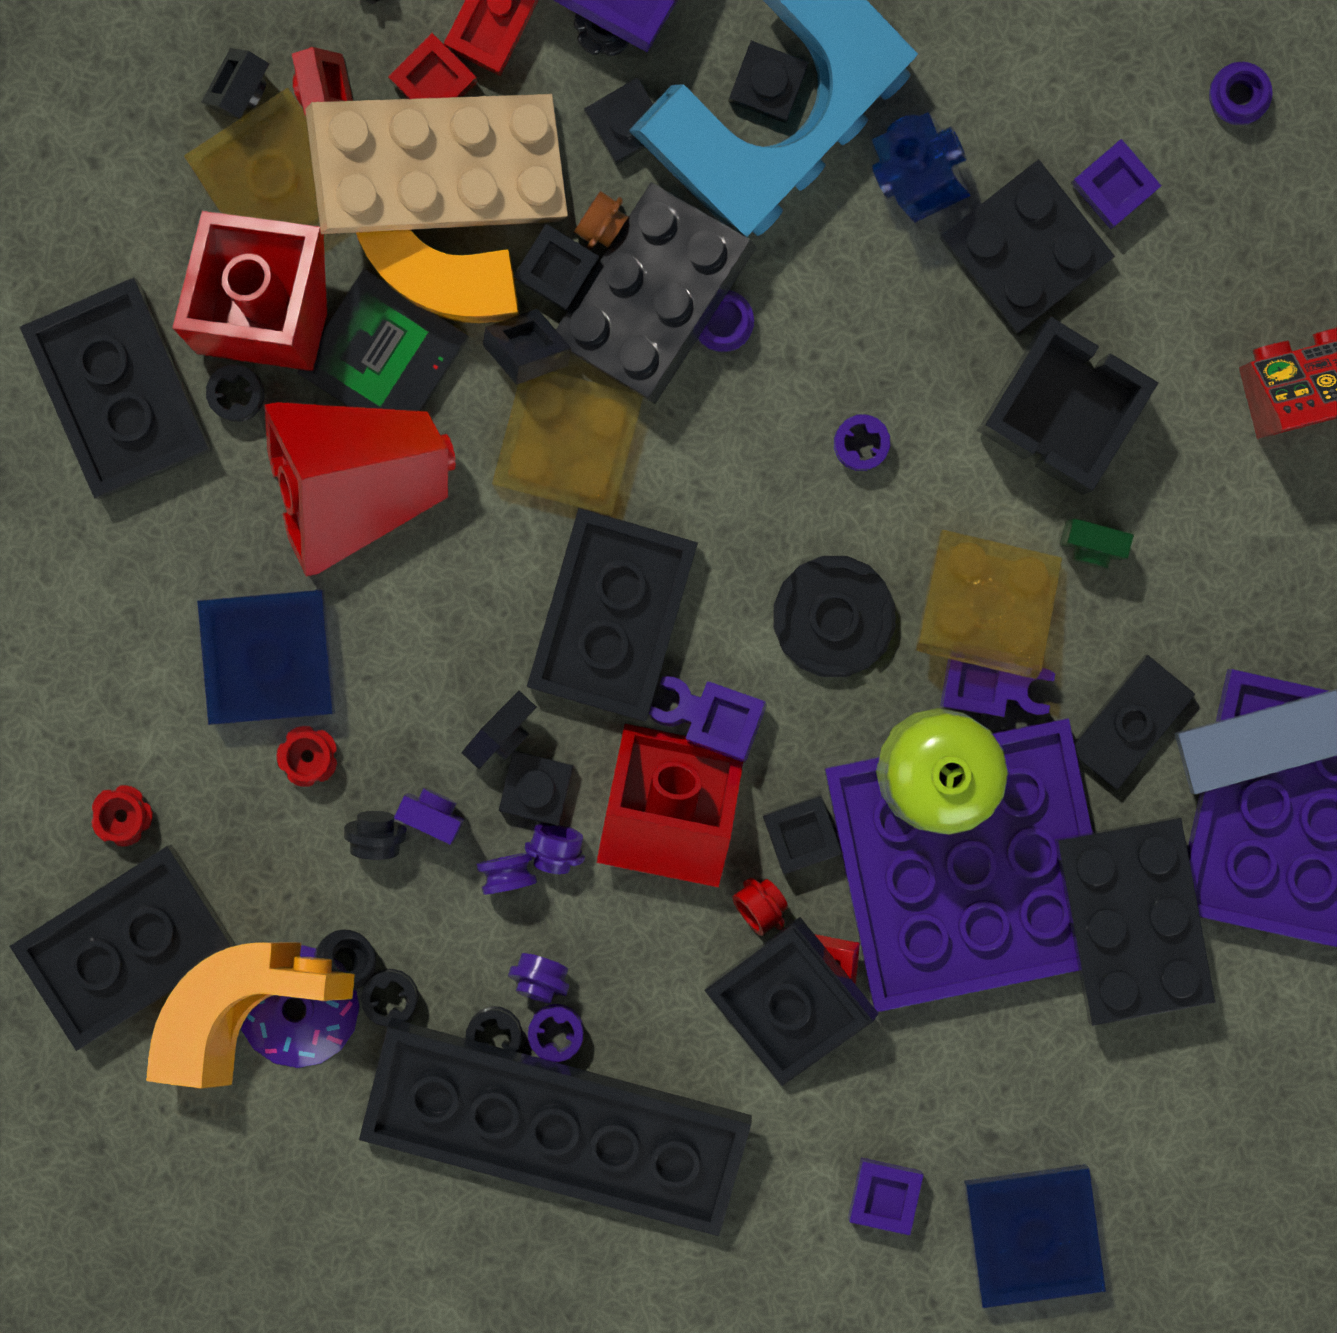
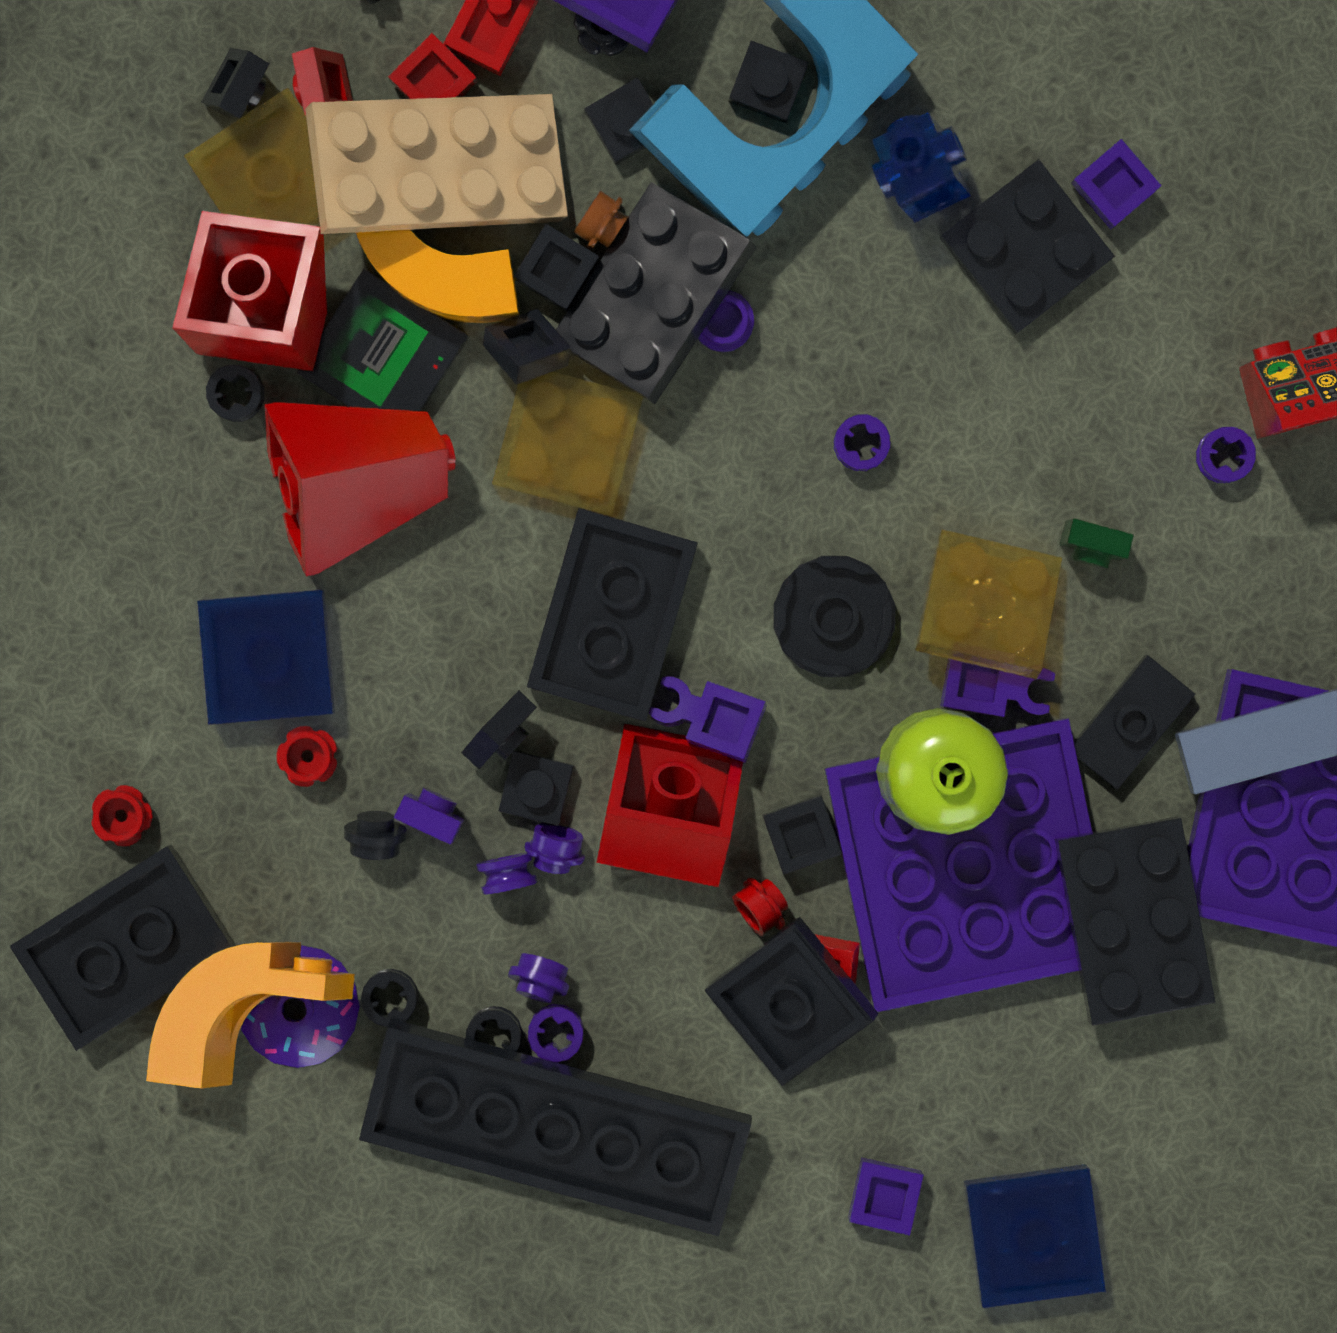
black plate [20,277,212,500] -> none
black plate [314,929,376,991] -> none
black piece [977,317,1159,495] -> none
dark purple plate [1209,62,1273,125] -> none
none -> dark purple bush [1196,427,1256,483]

